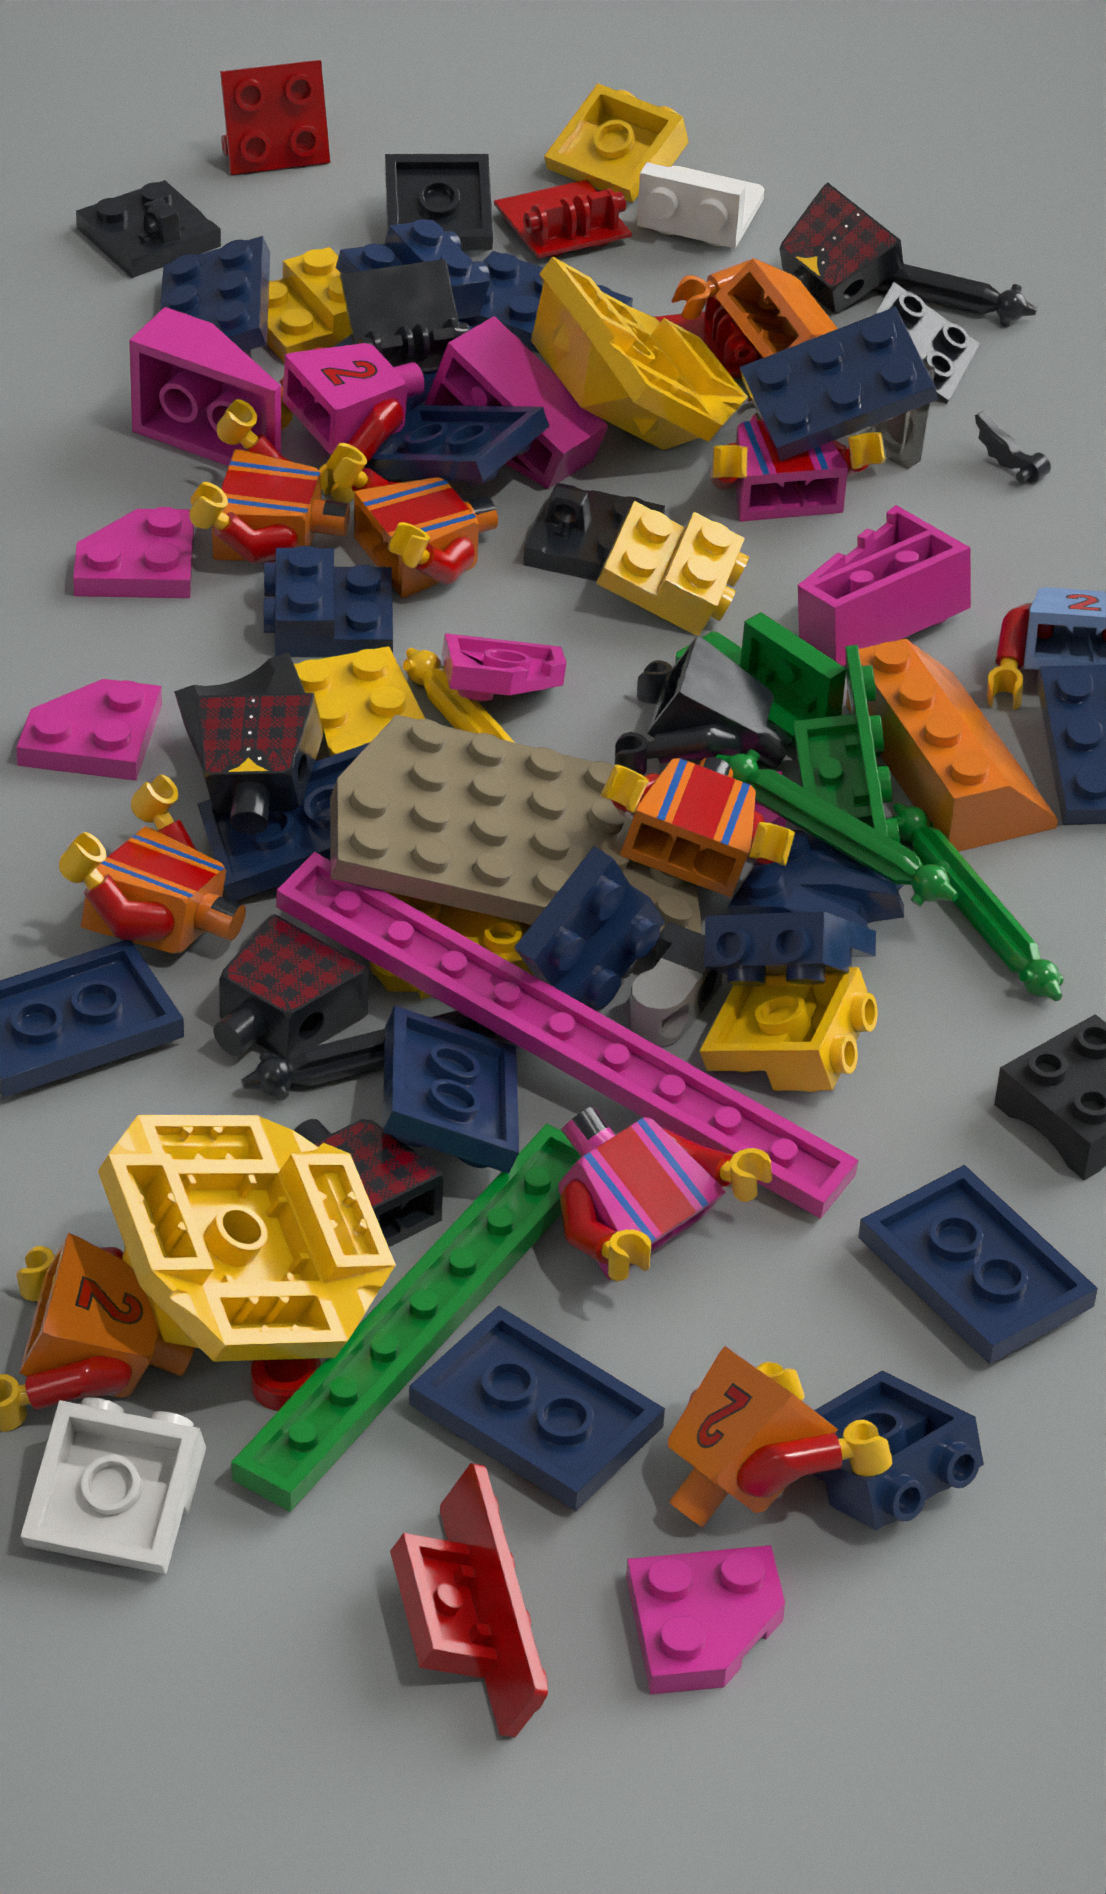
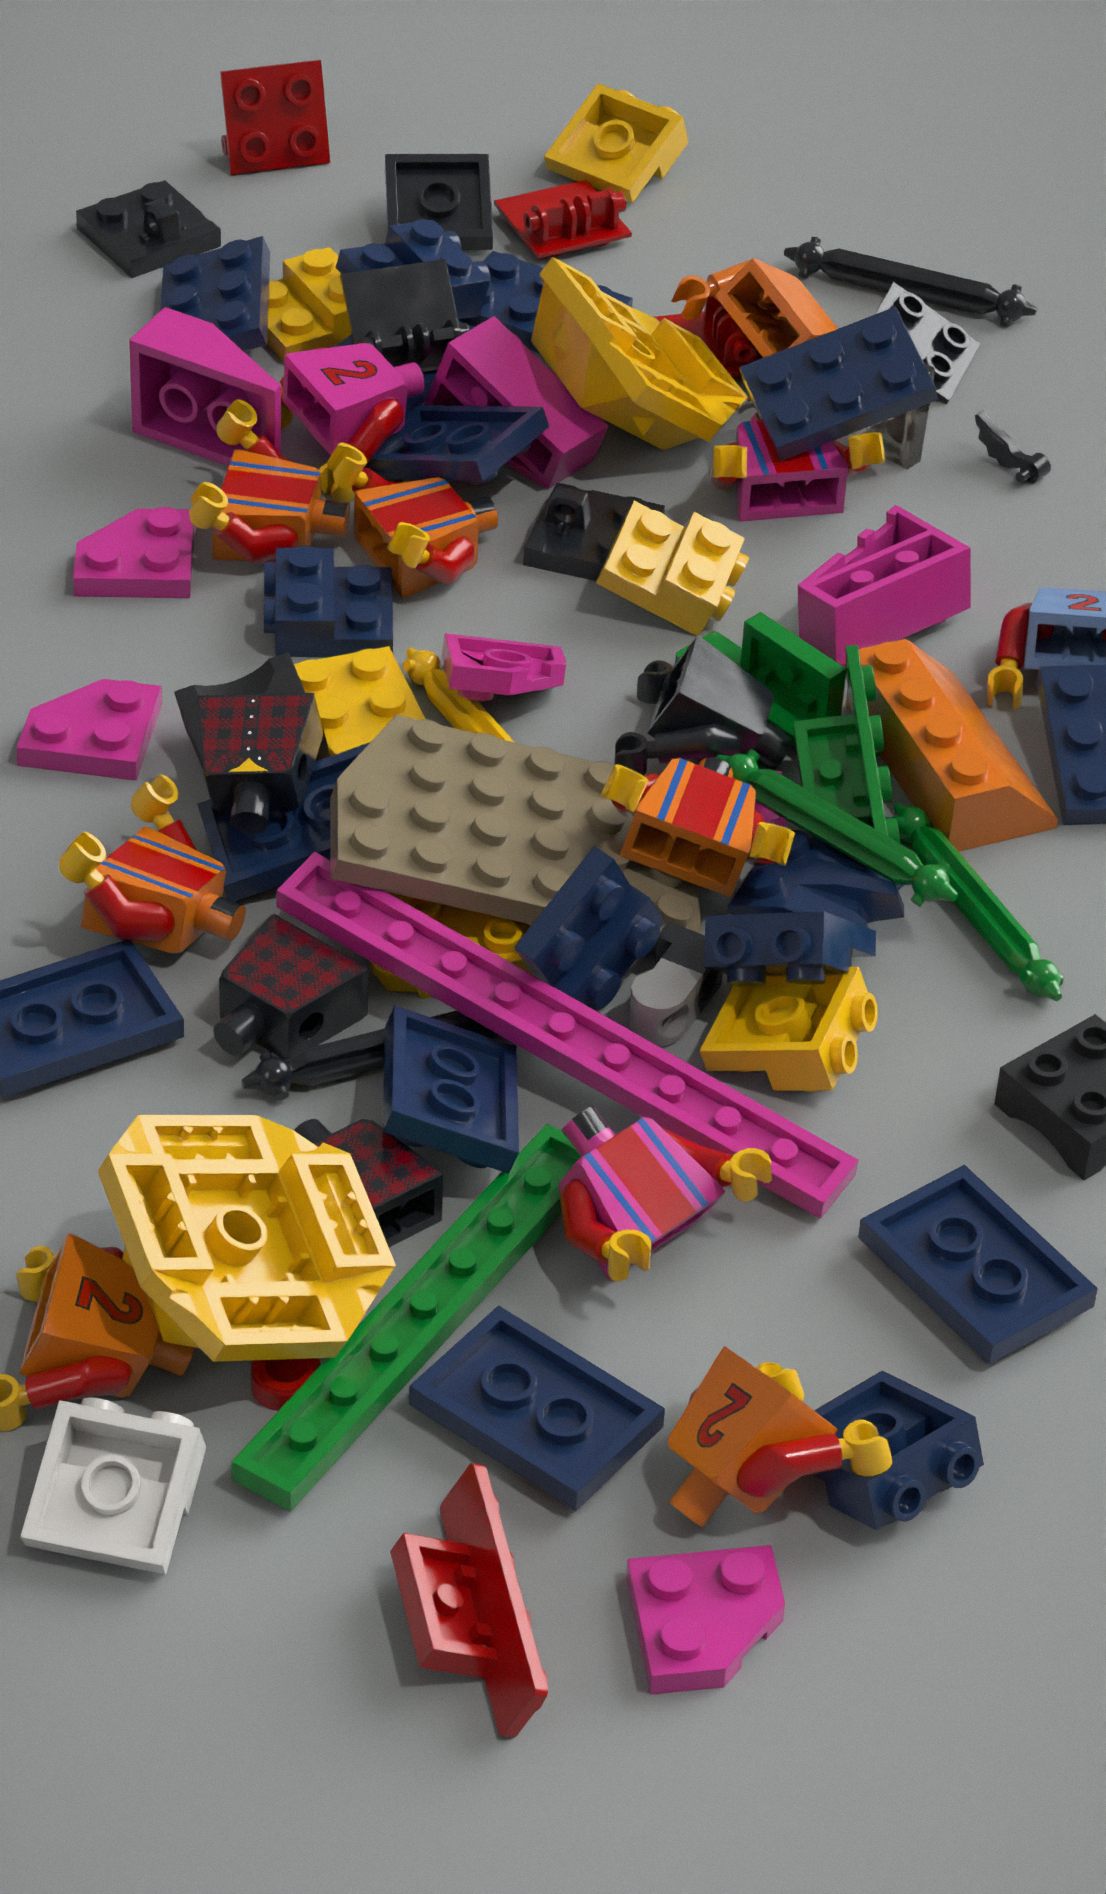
white bracket [637,162,765,248] -> none
black torso [779,182,904,313] -> none

